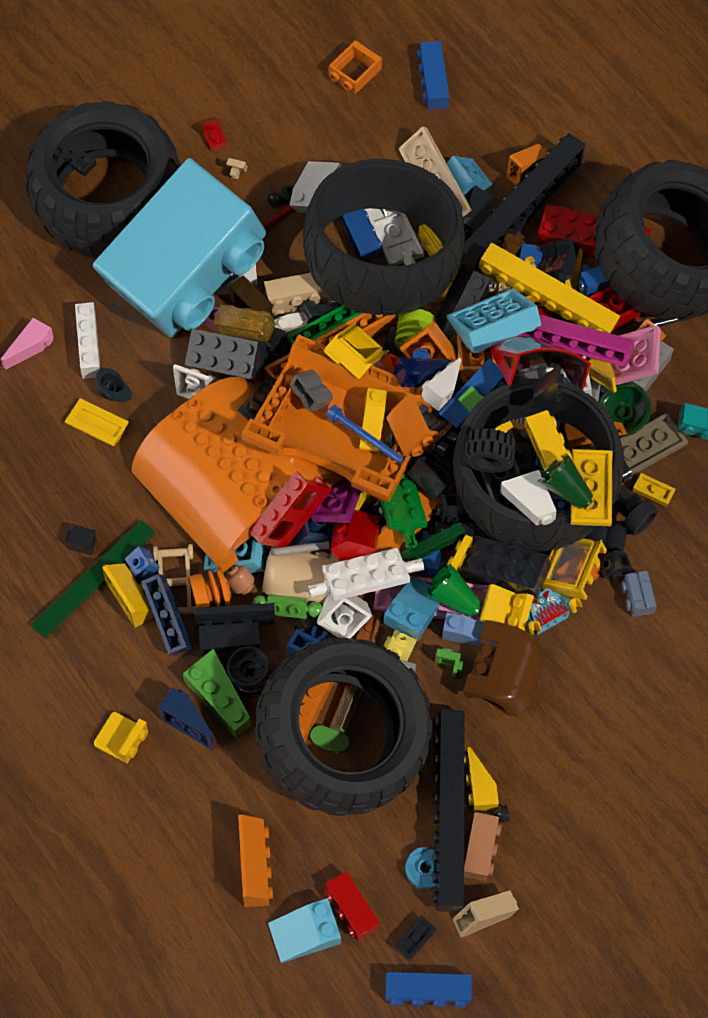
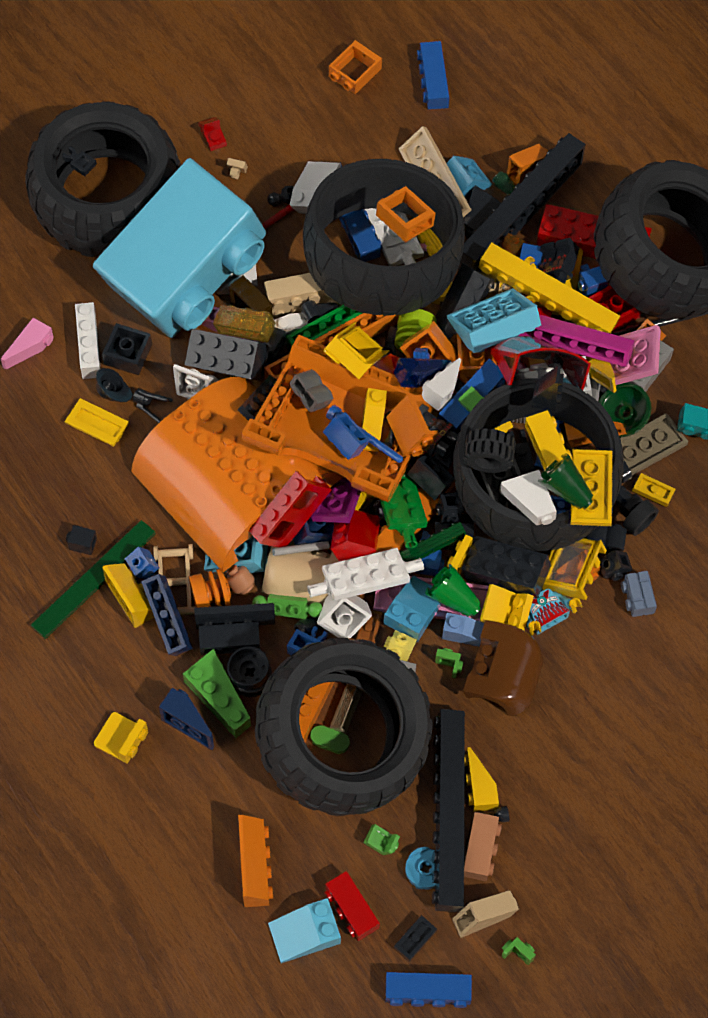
none -> black brick [102,323,152,375]
none -> black plant [133,388,173,423]
none -> blue brick [323,412,371,460]
none -> bright green bracket [364,824,400,855]
none -> orange window [376,186,436,242]
none -> clear green cone [492,171,515,195]
none -> bright green bracket [501,937,536,965]

